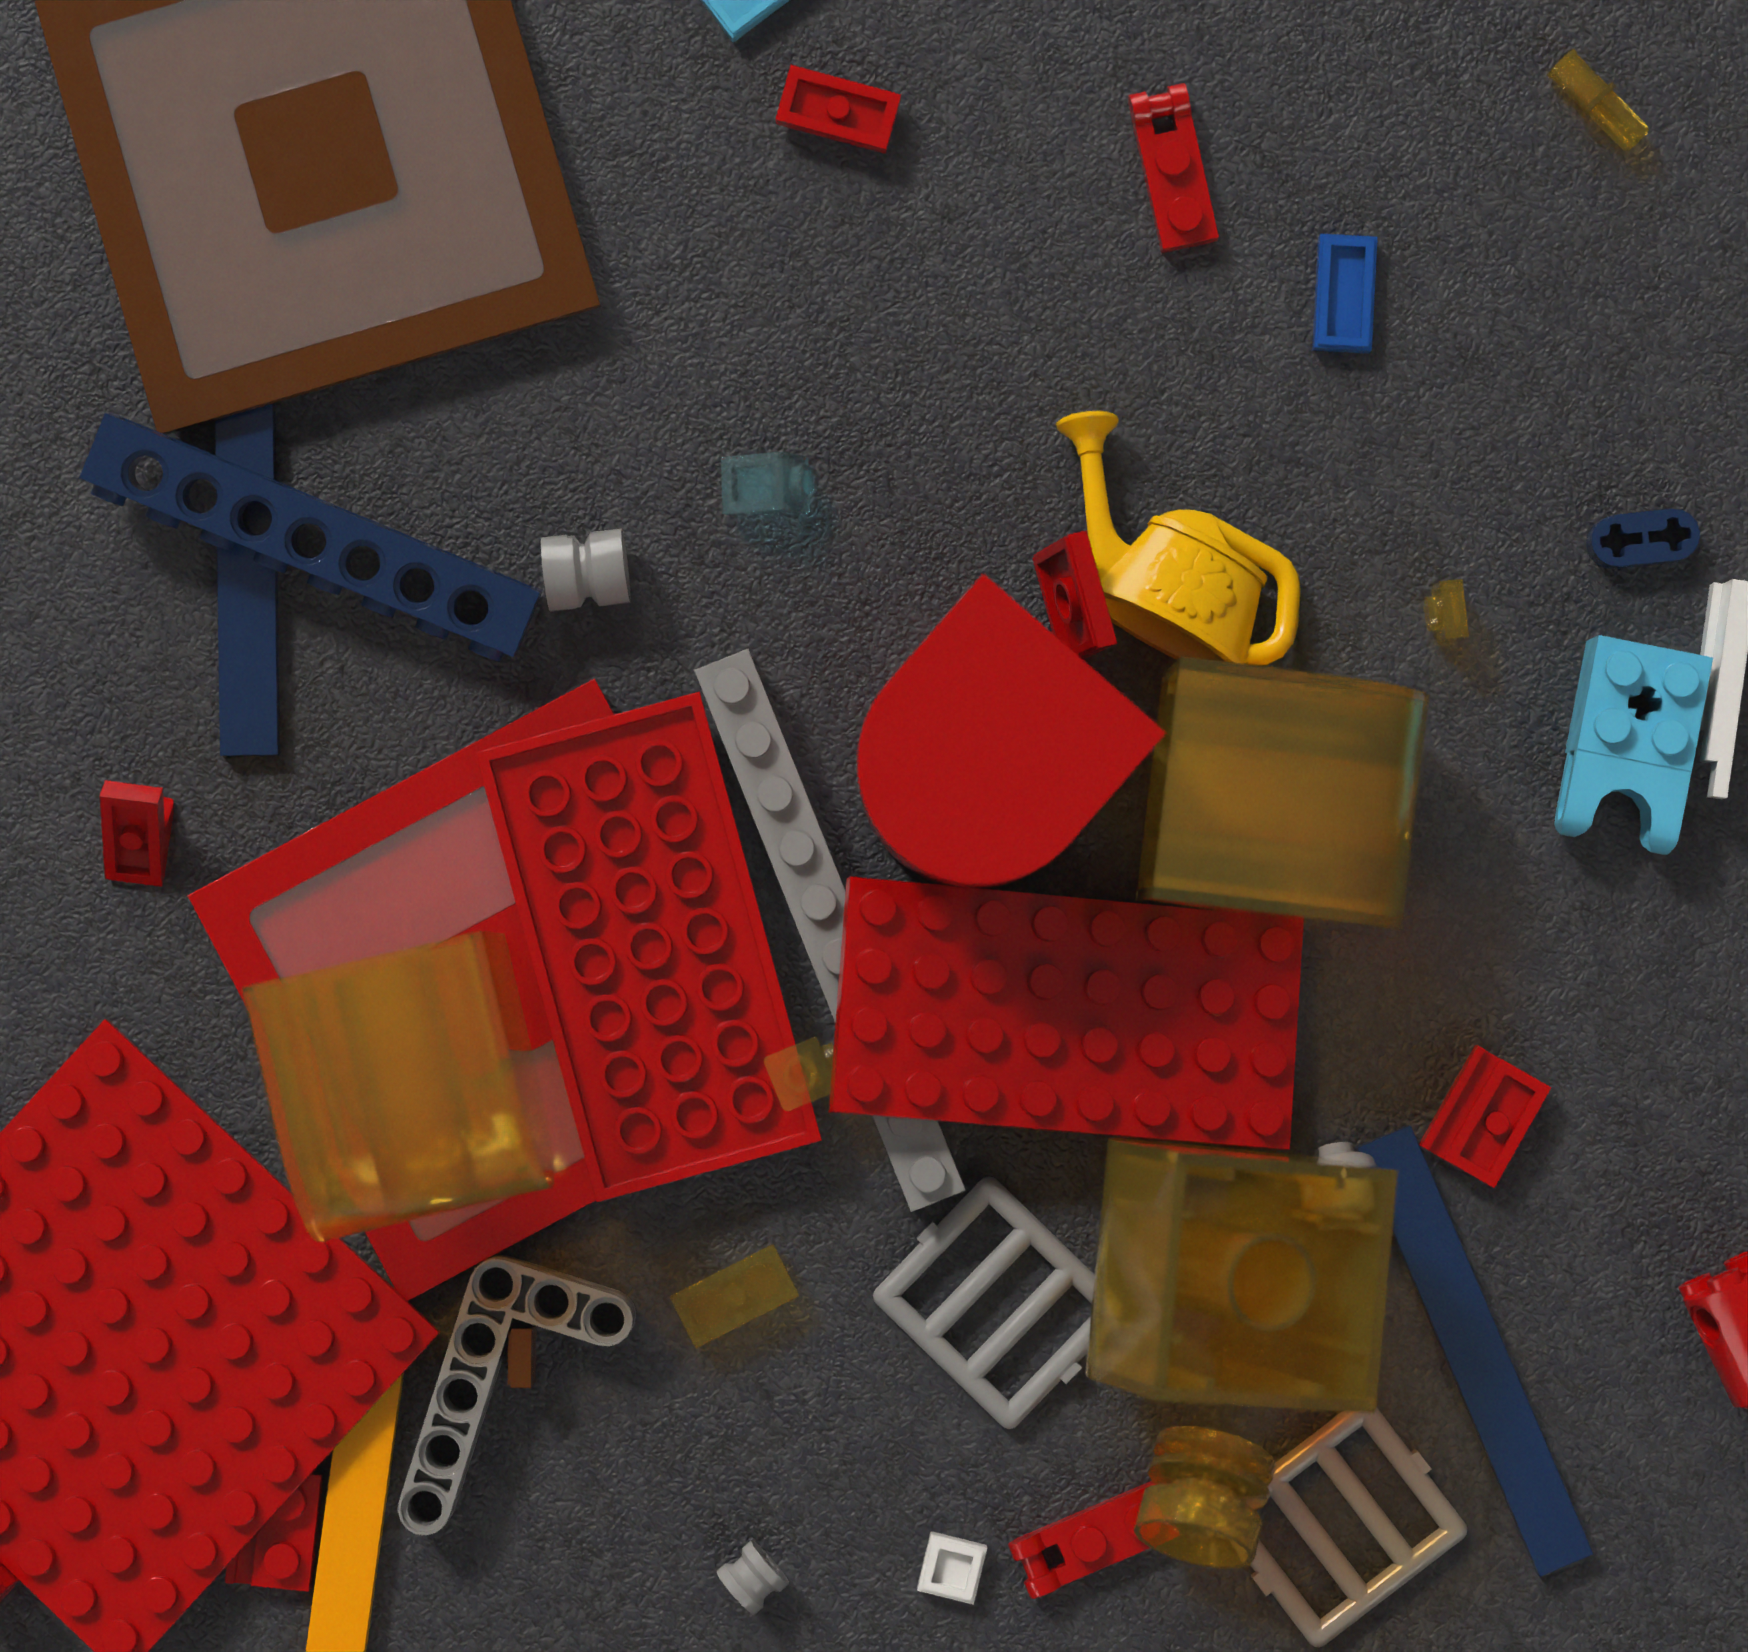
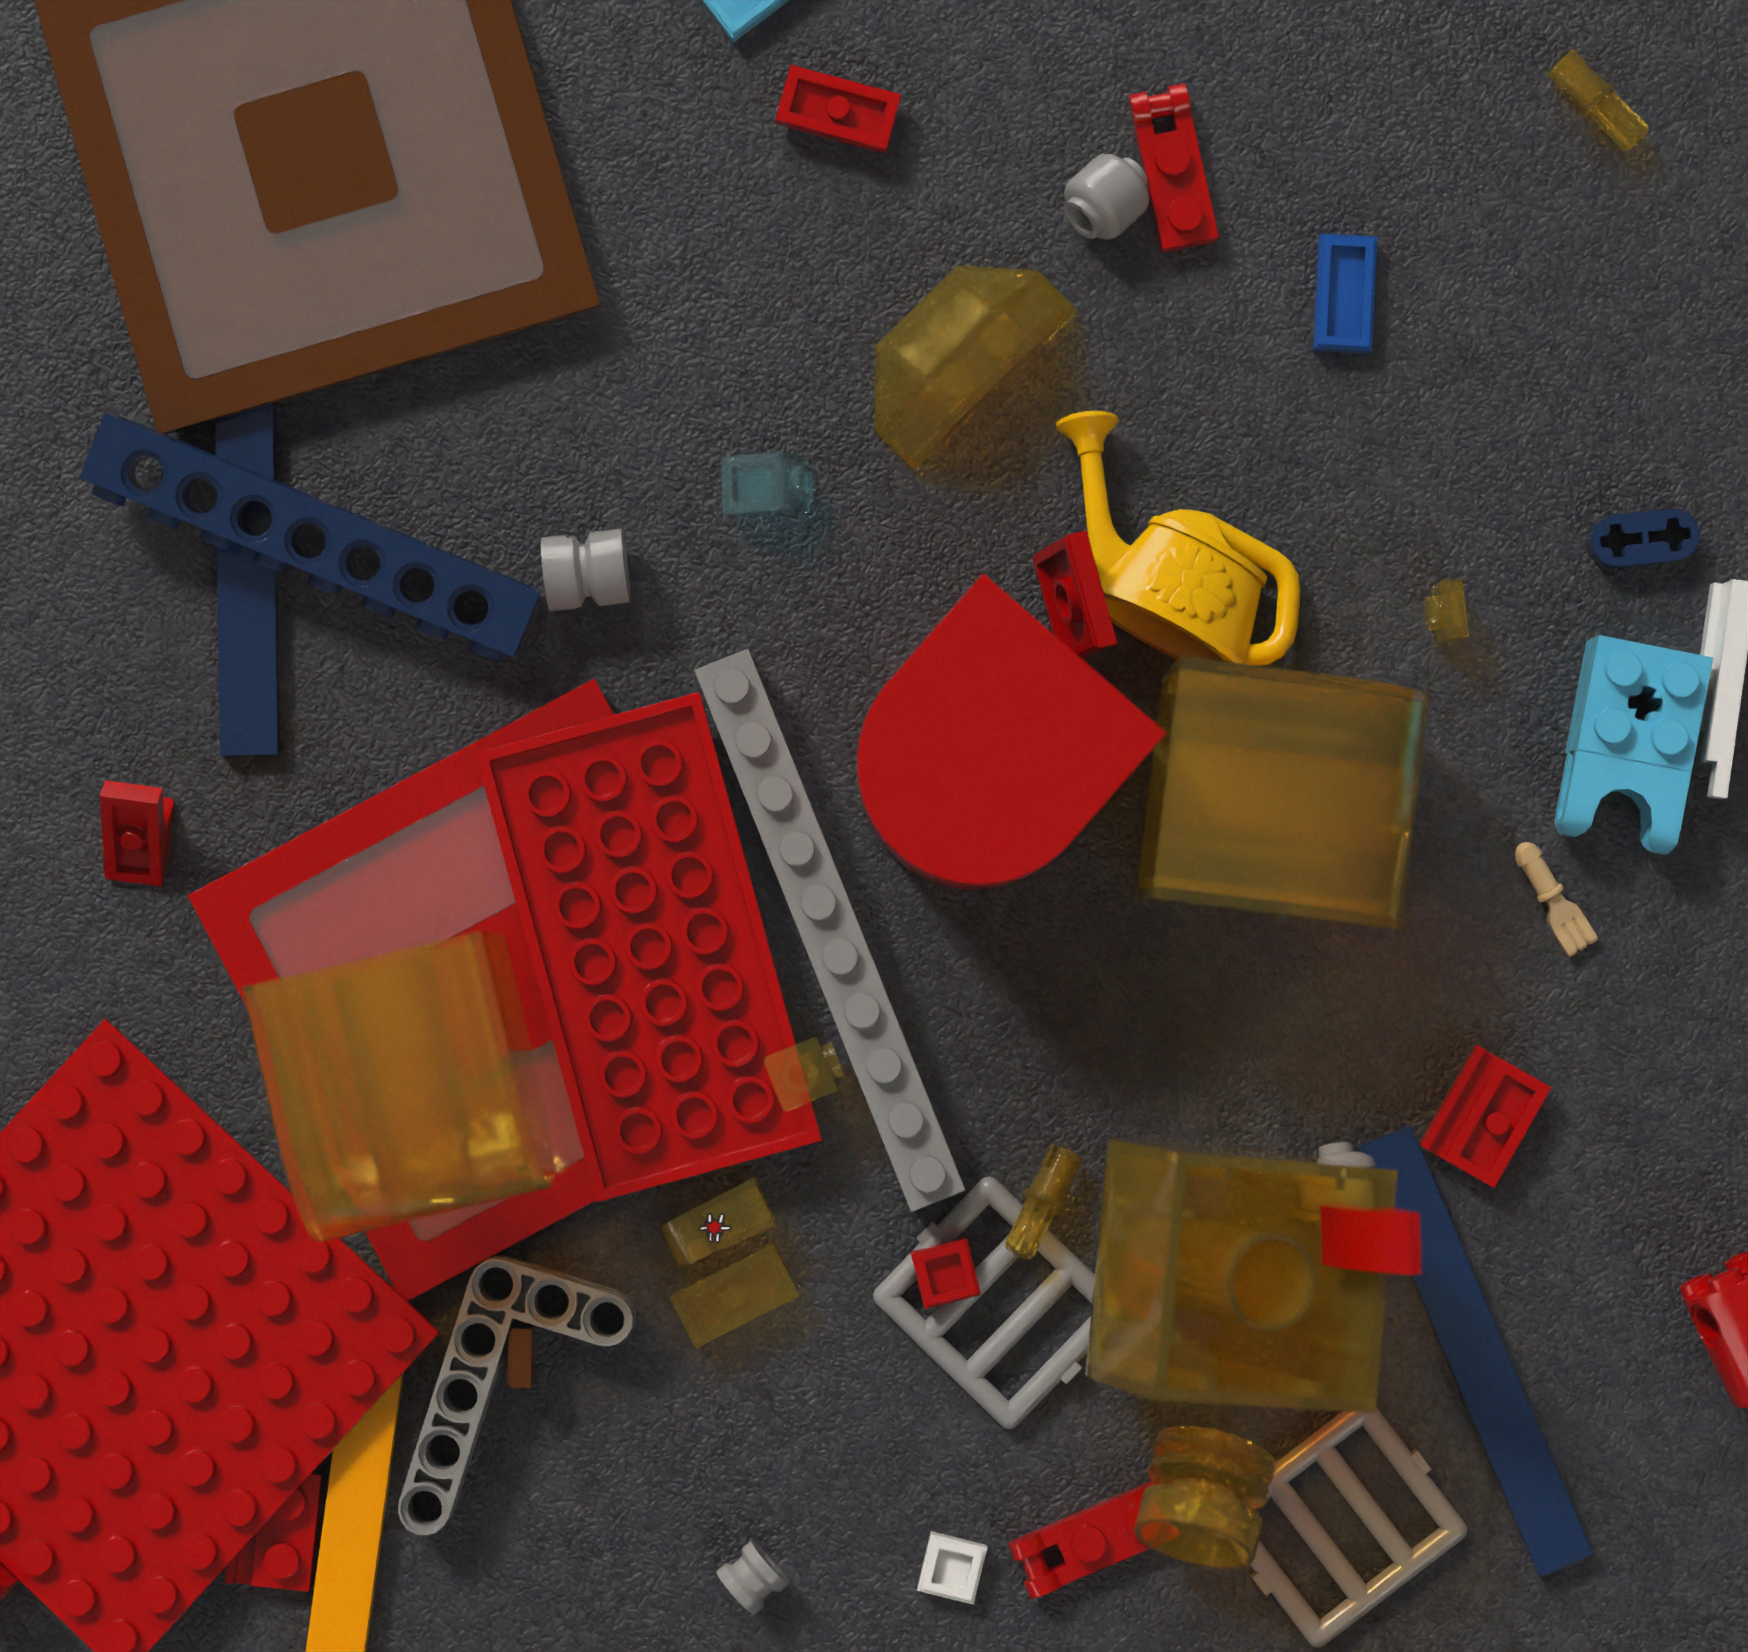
red plate [829,876,1304,1150] -> none
none -> clear yellow leg [660,1175,777,1268]
none -> clear yellow wedge [875,265,1078,472]
none -> red tile [911,1237,981,1309]
none -> clear yellow axle [1005,1144,1083,1260]
none -> light grey head [1064,153,1149,240]
none -> red slope [1320,1203,1421,1275]
none -> tan piece [1515,842,1599,958]

